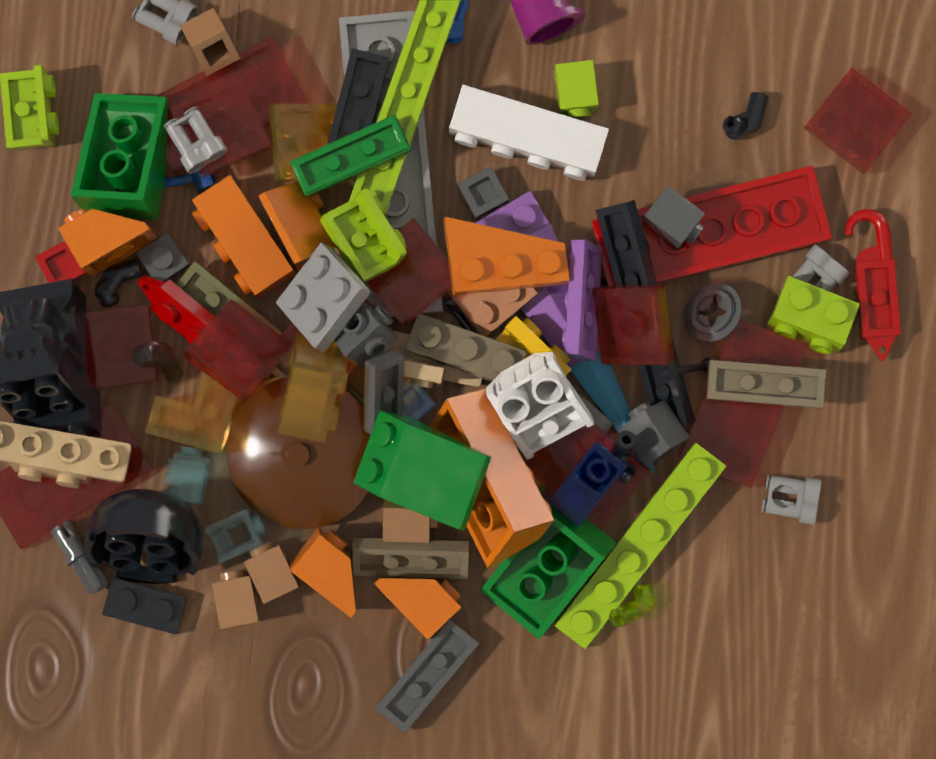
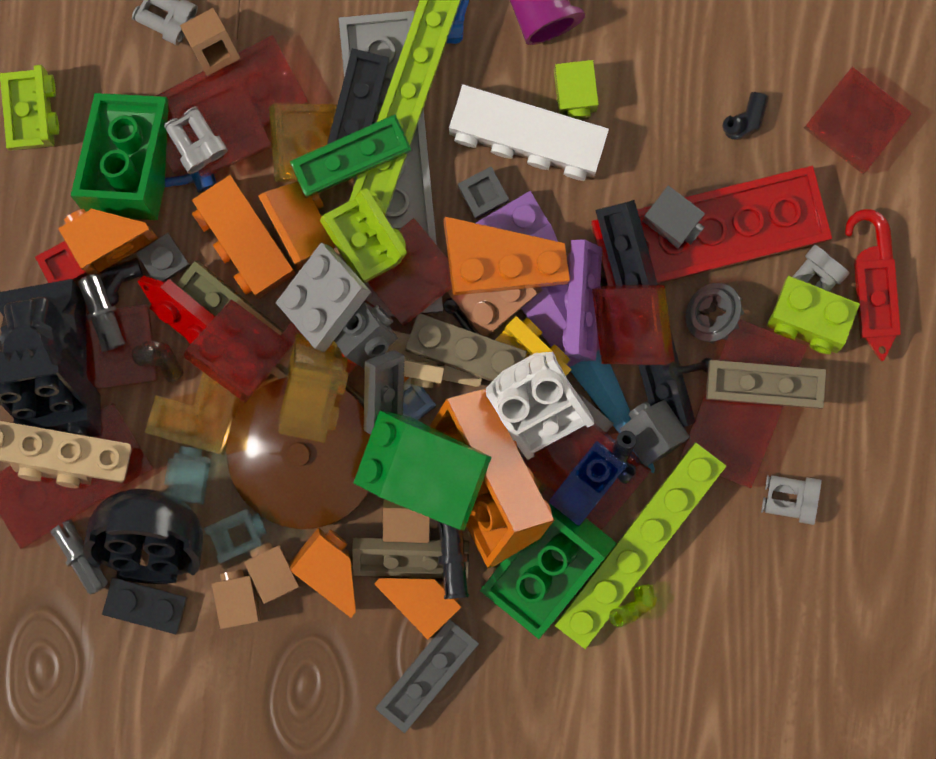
none -> dark grey axle [79,274,126,352]
none -> black pin [438,521,469,599]

